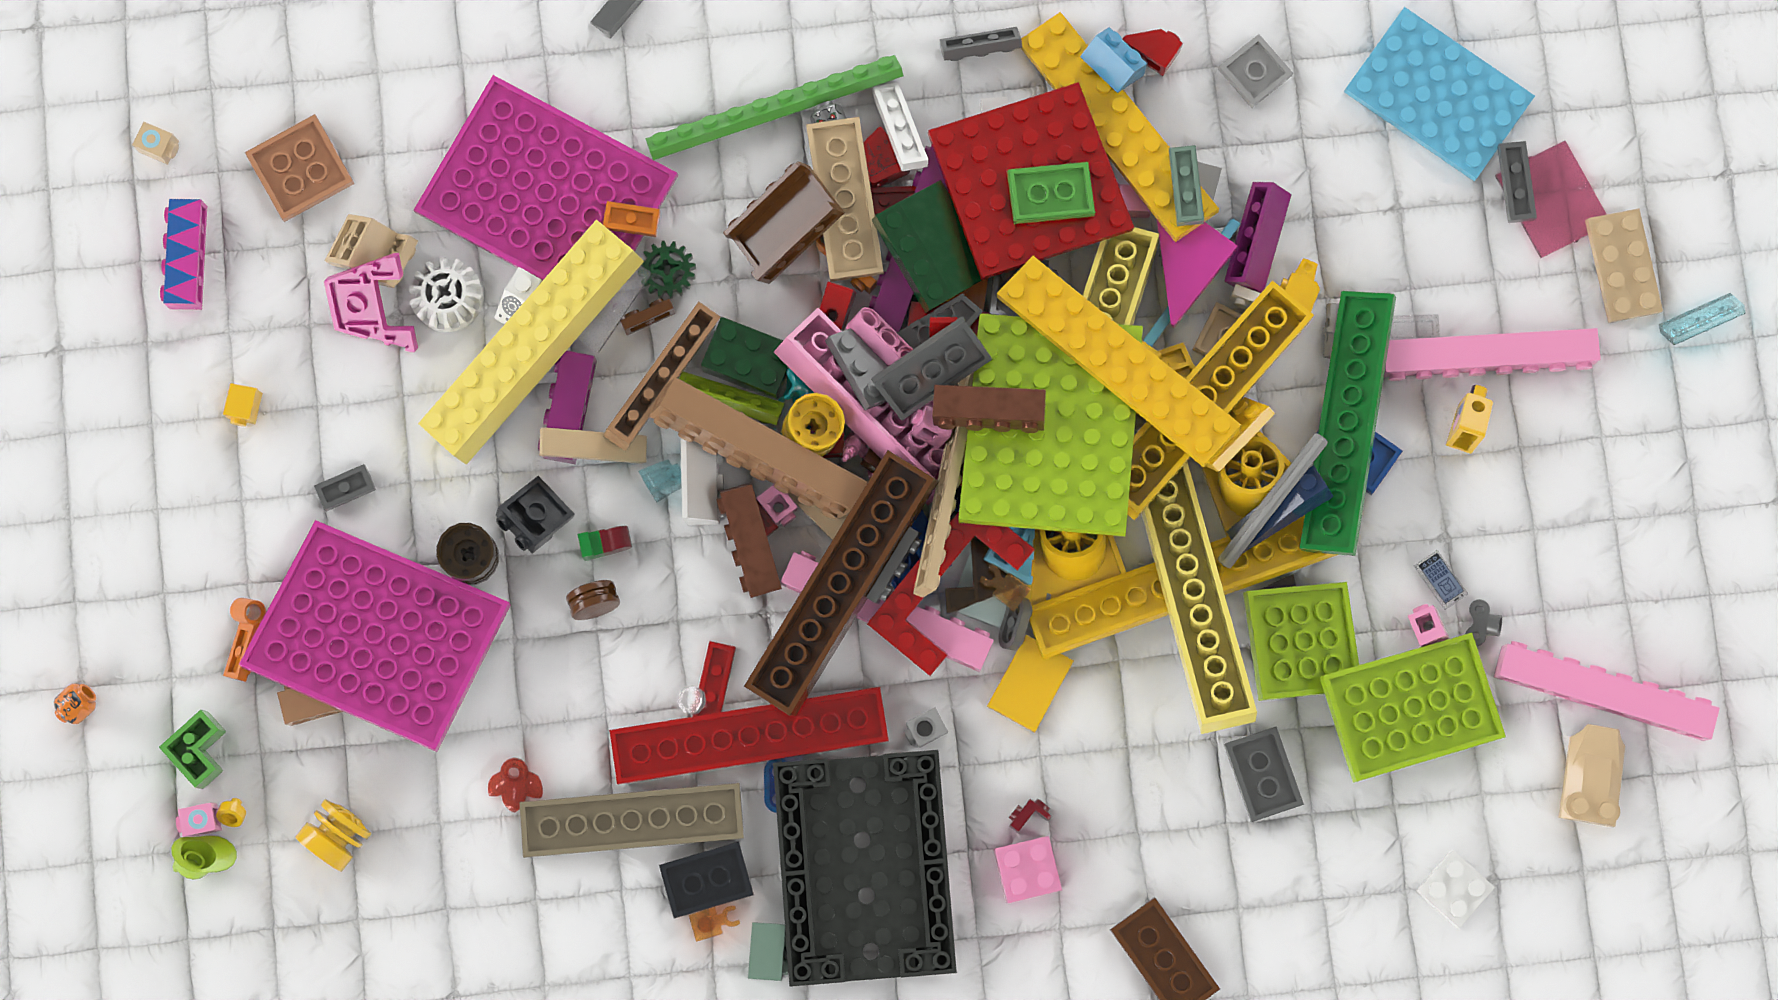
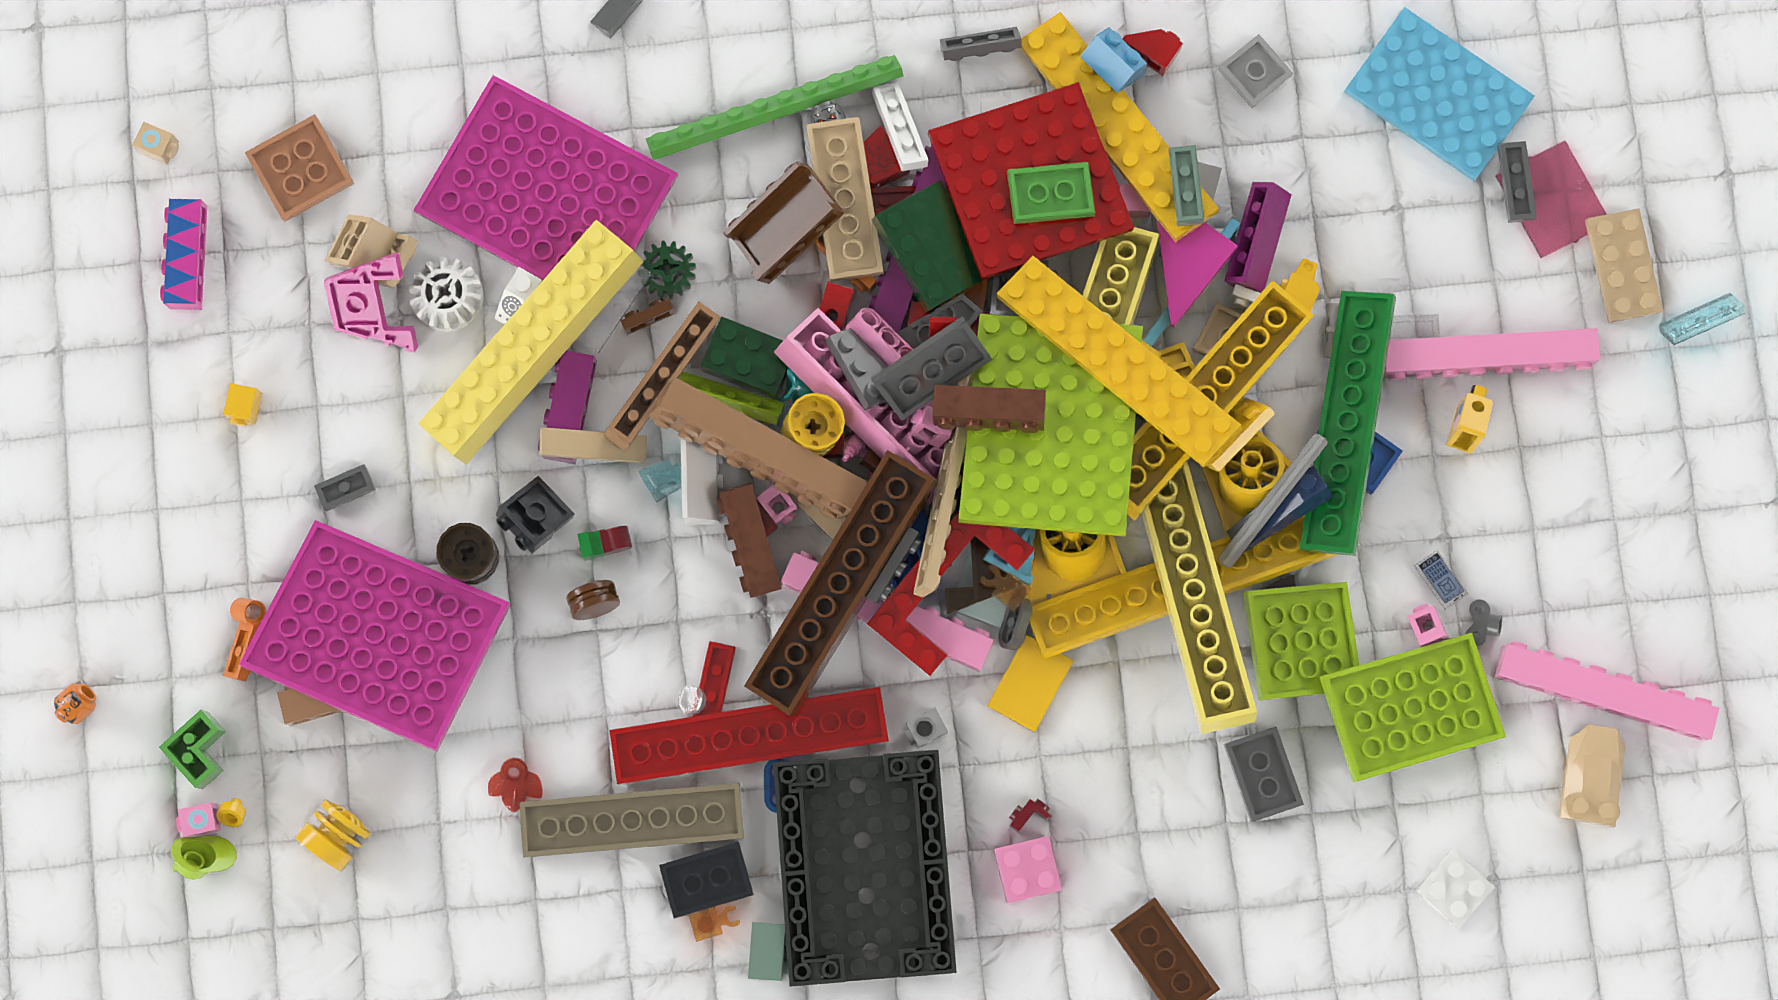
orange plate [603,201,660,237] -> none

